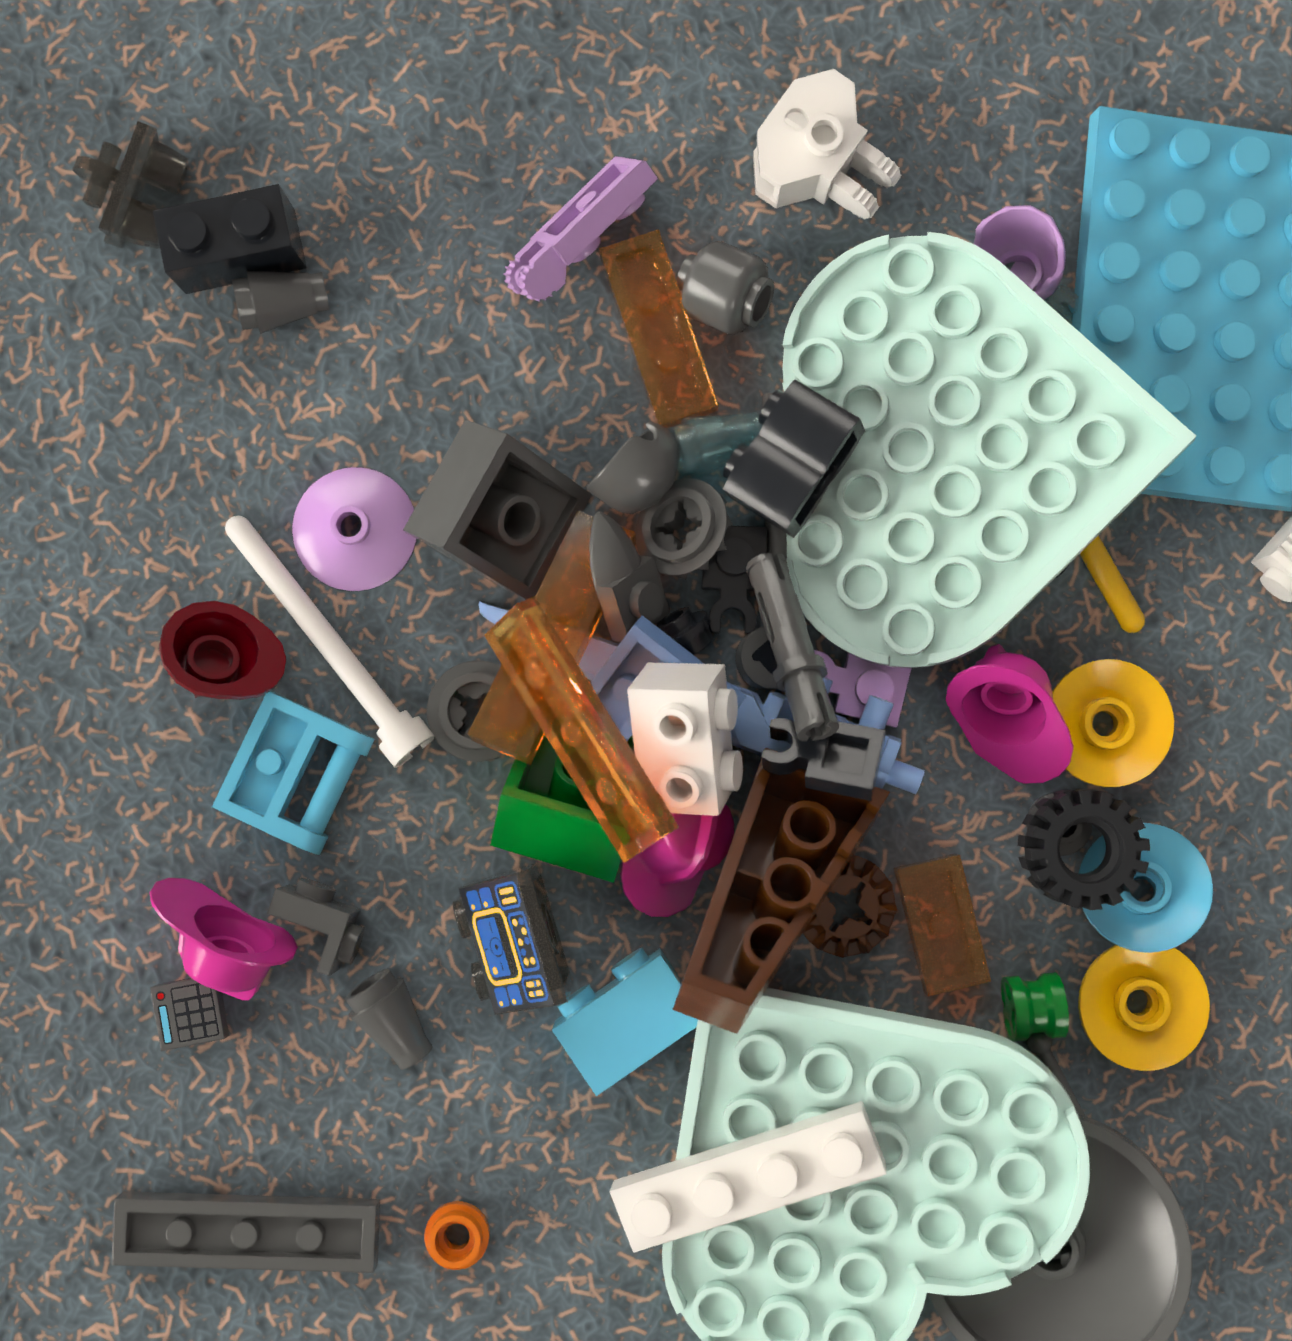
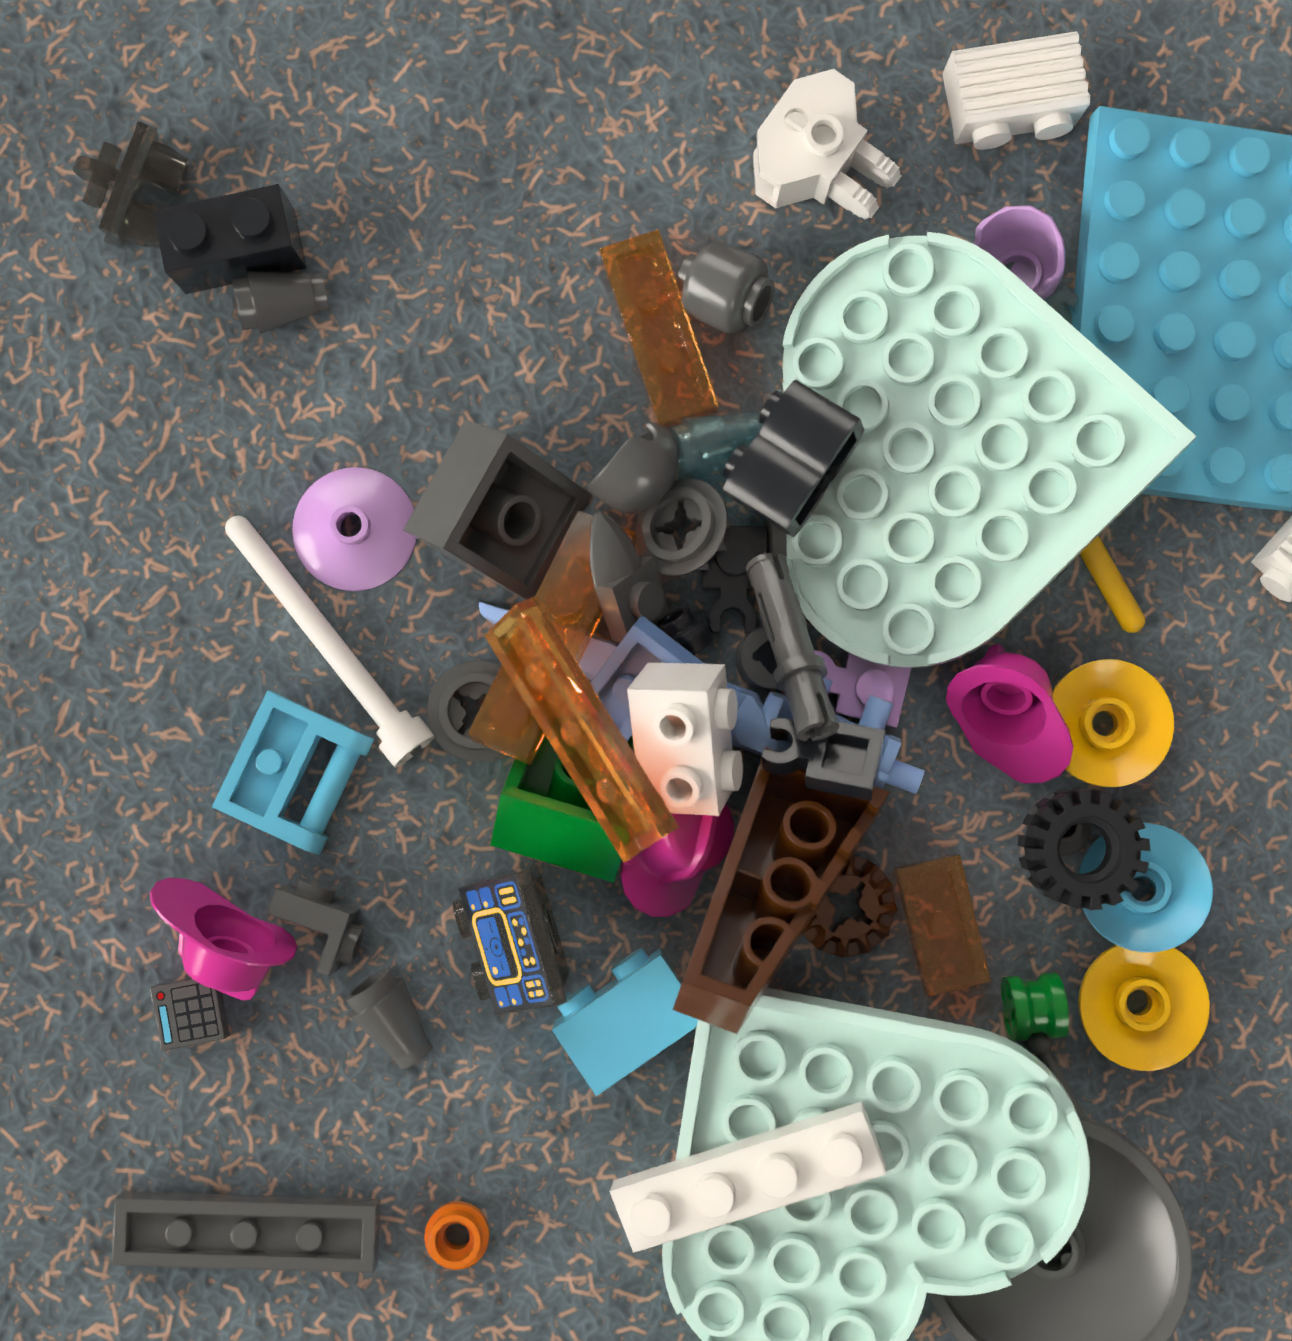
dark red piece [158,601,287,700] -> none
lavender hinge [504,156,658,302] -> none
none -> white brick [942,32,1091,150]

